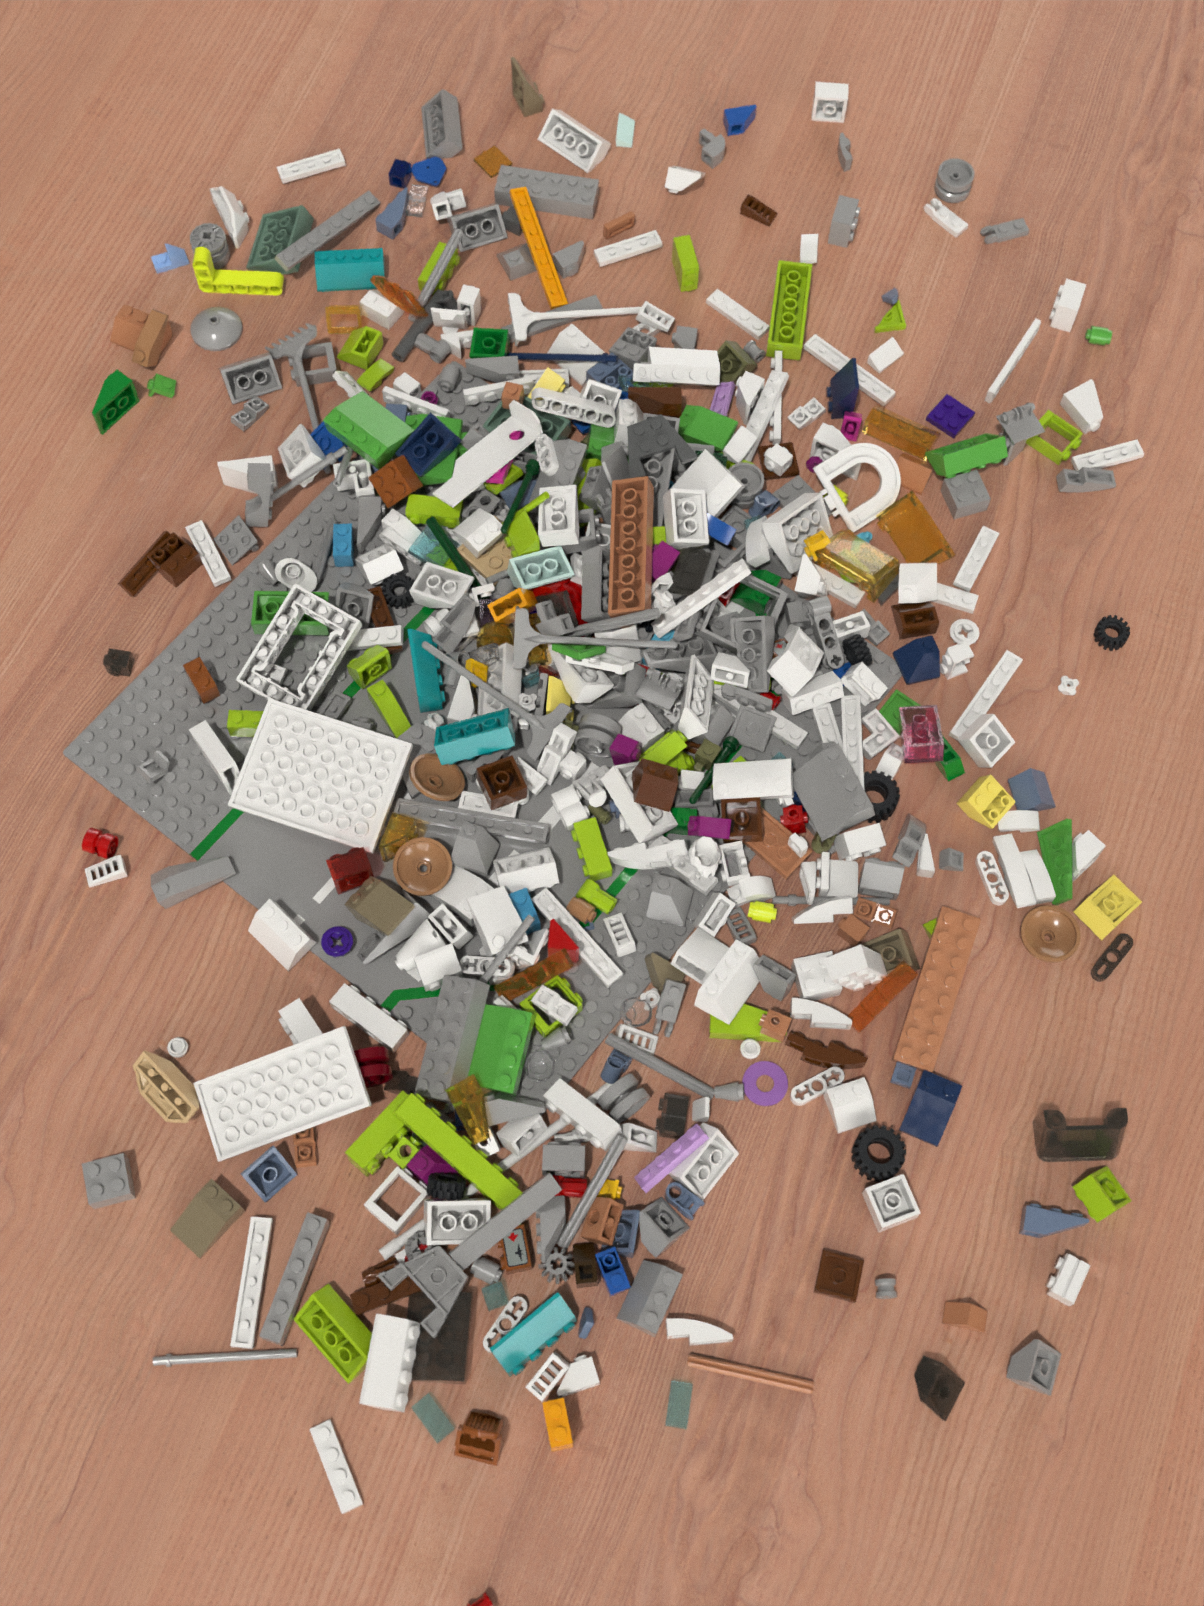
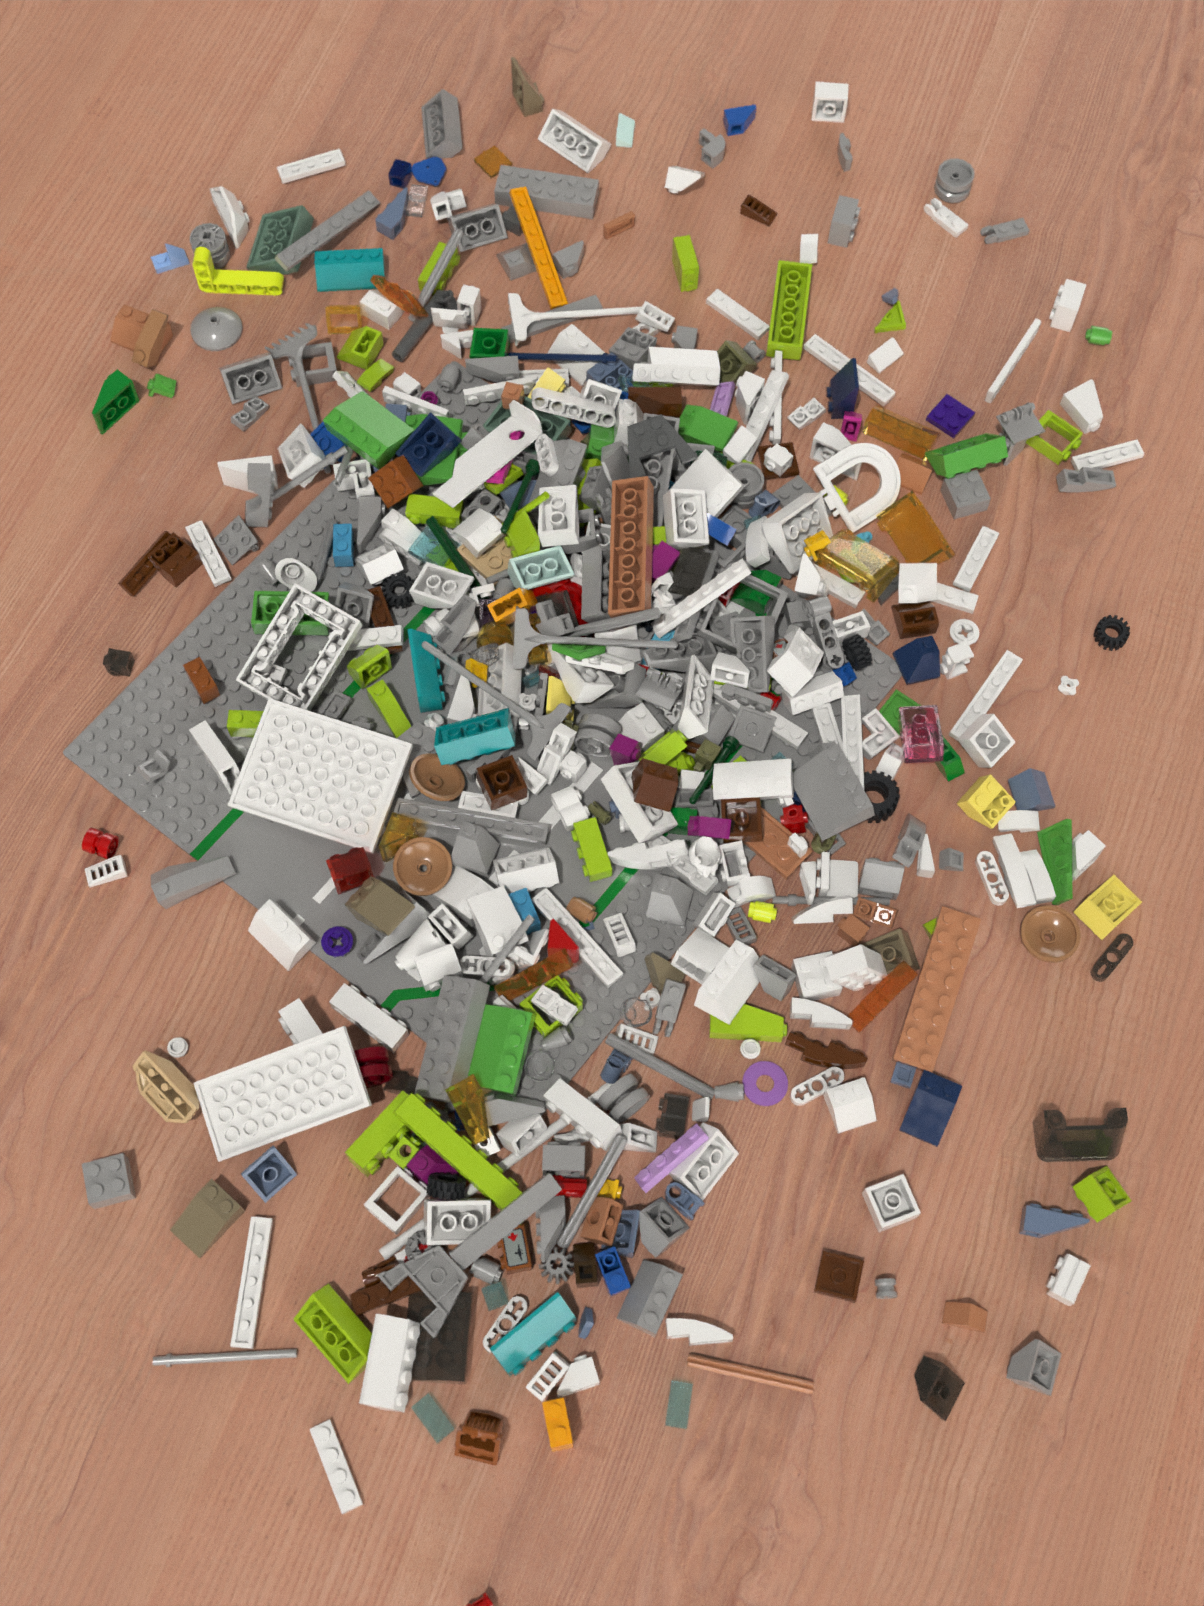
light grey brick [259,1212,330,1346] -> none
nougat slope [293,1127,317,1168] -> none
light grey piece [415,333,451,363] -> none
white brick [572,765,610,807] -> none
lime piece [576,879,617,915] -> none
white plate [594,230,662,267] -> none
nougat brick [759,1009,792,1042] -> none
magenta plate [806,456,823,473] -> none
white brick [834,823,886,862] -> none
white window [841,662,888,706] -> none
black tyre [851,1125,906,1182] -> none

